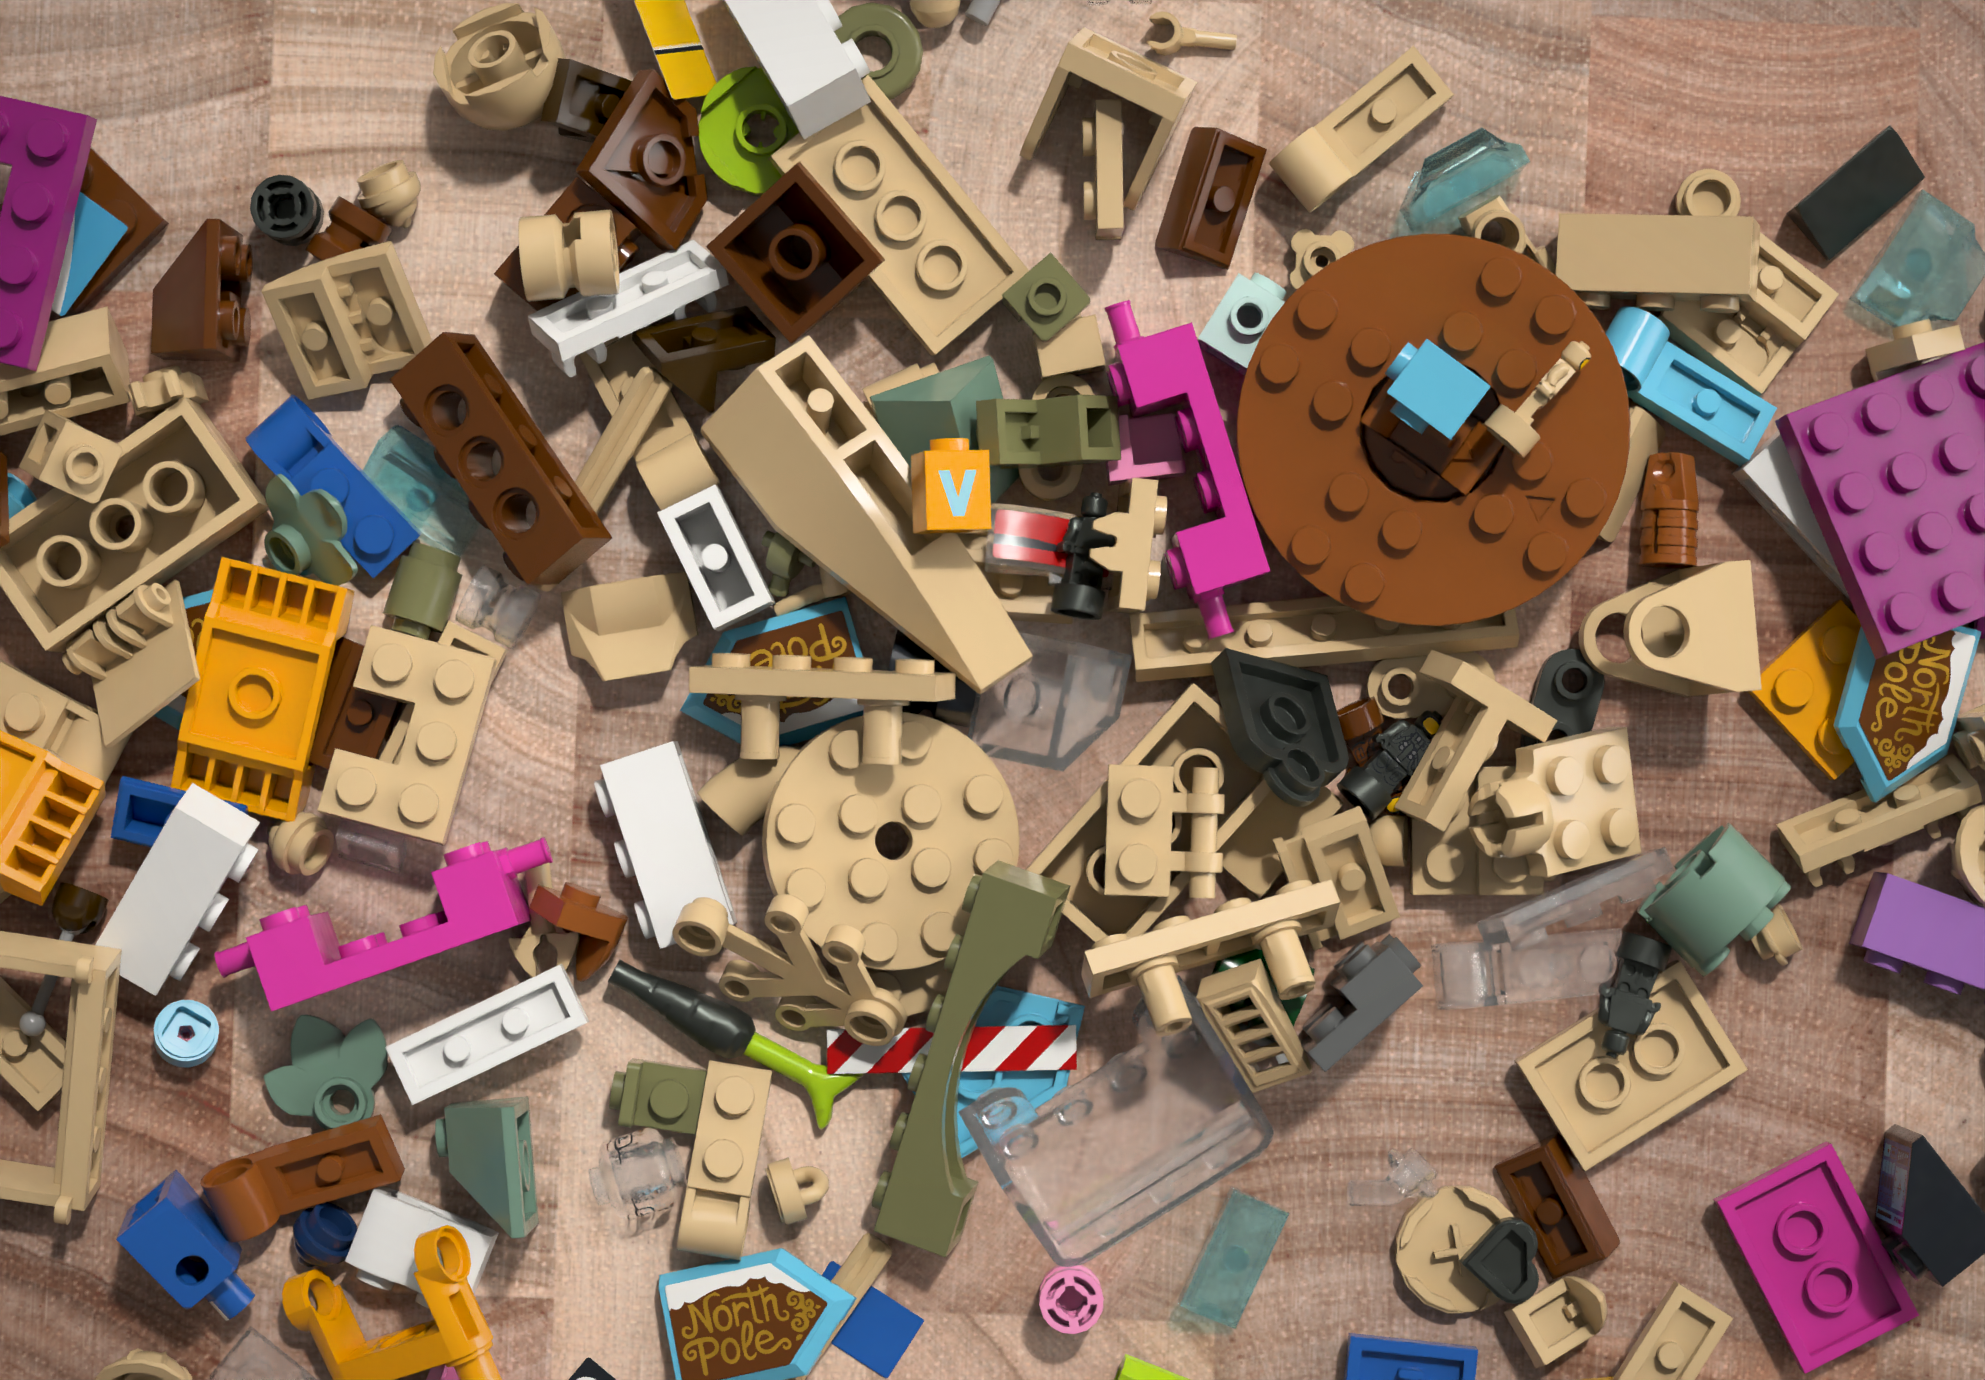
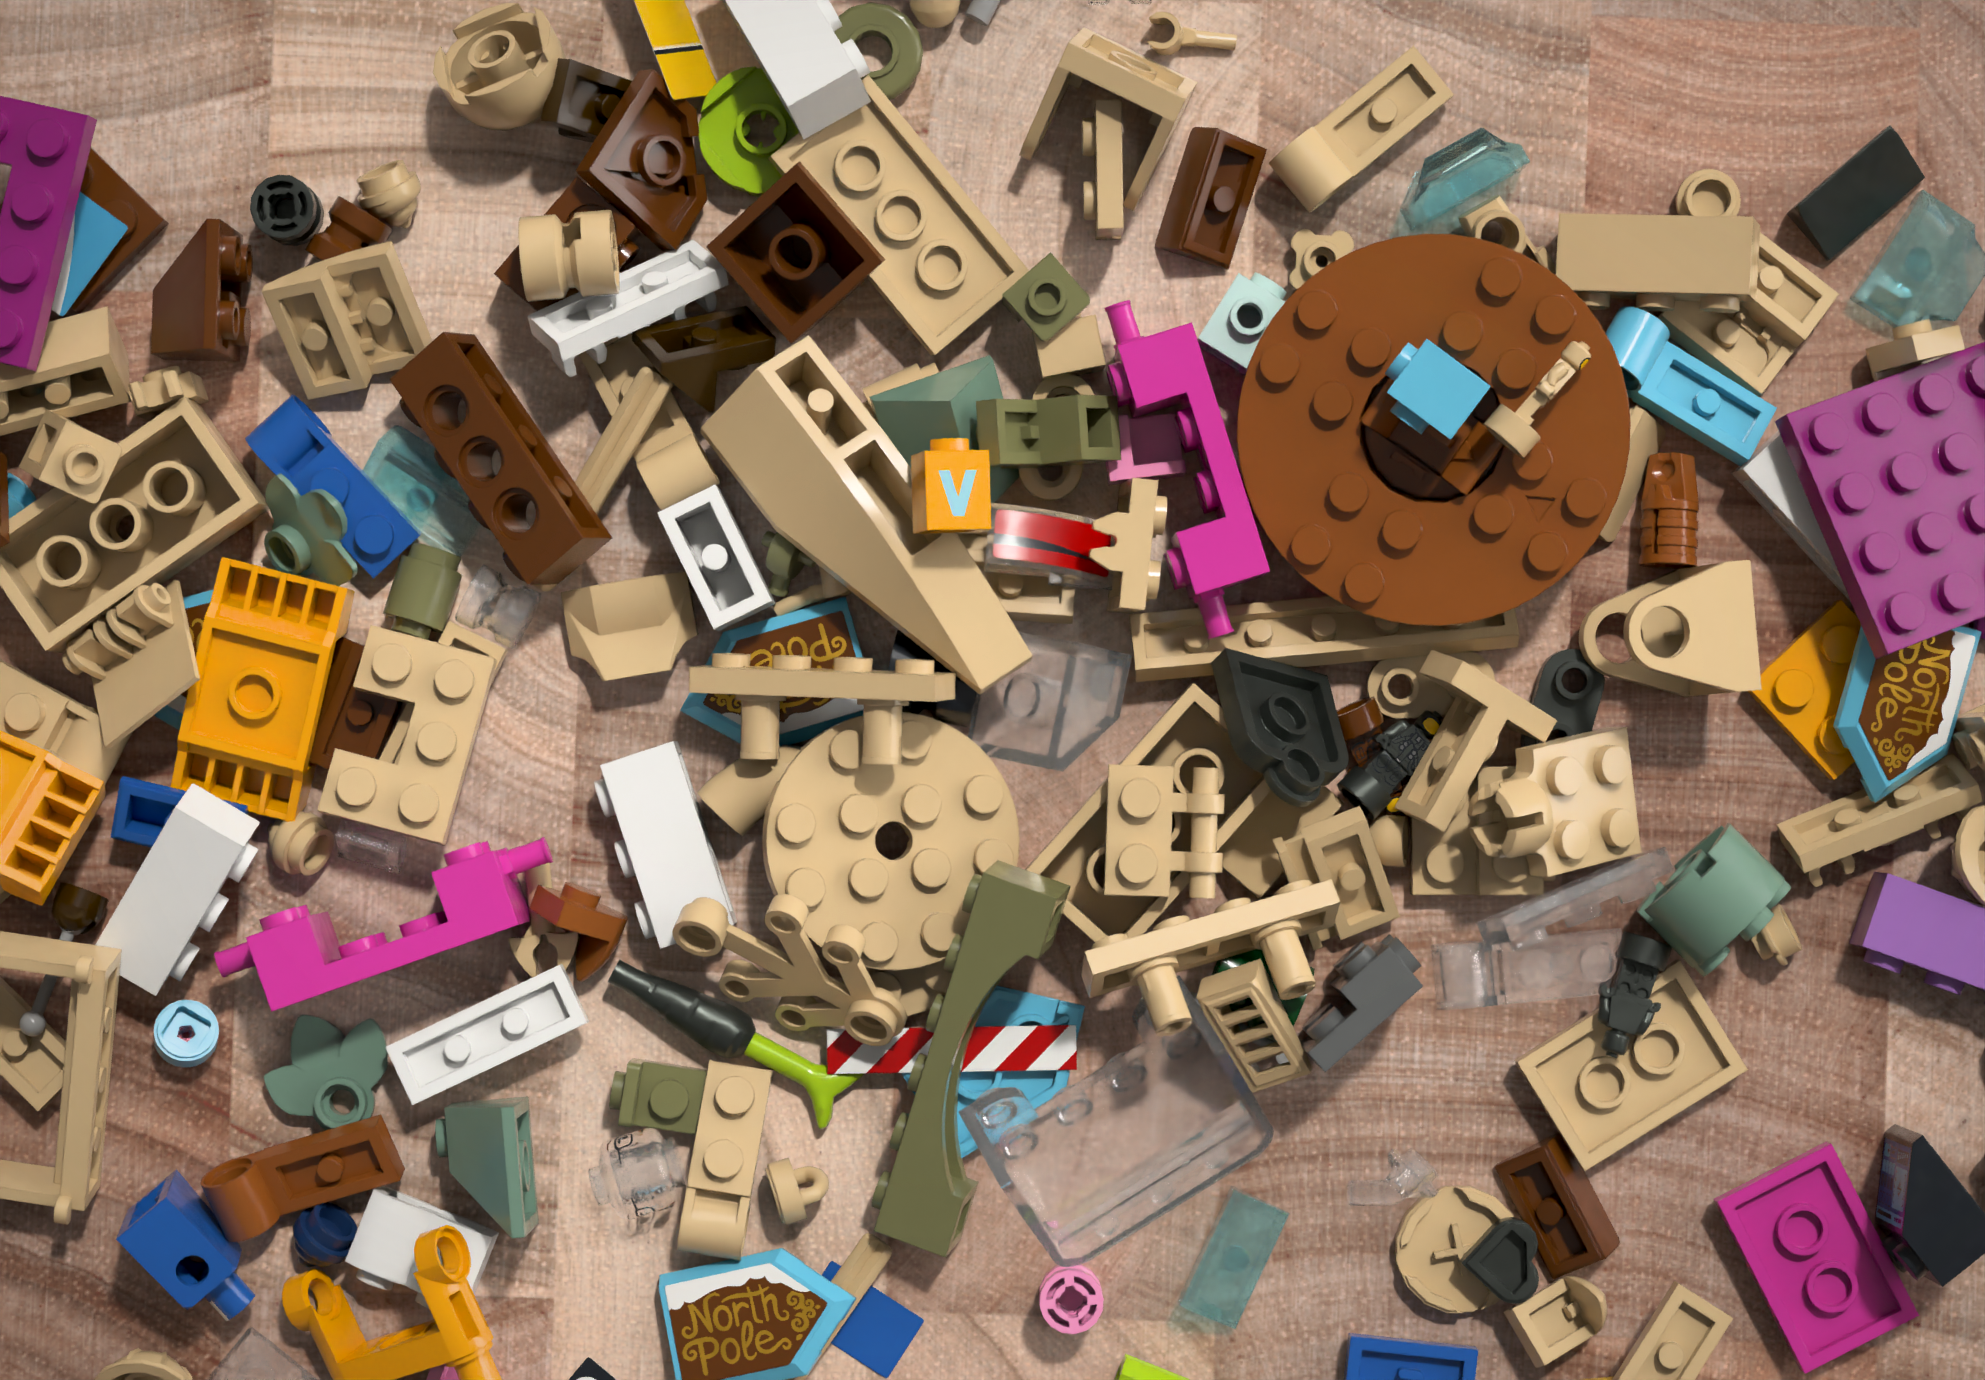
pearl dark grey piece [1051,492,1115,620] -> none

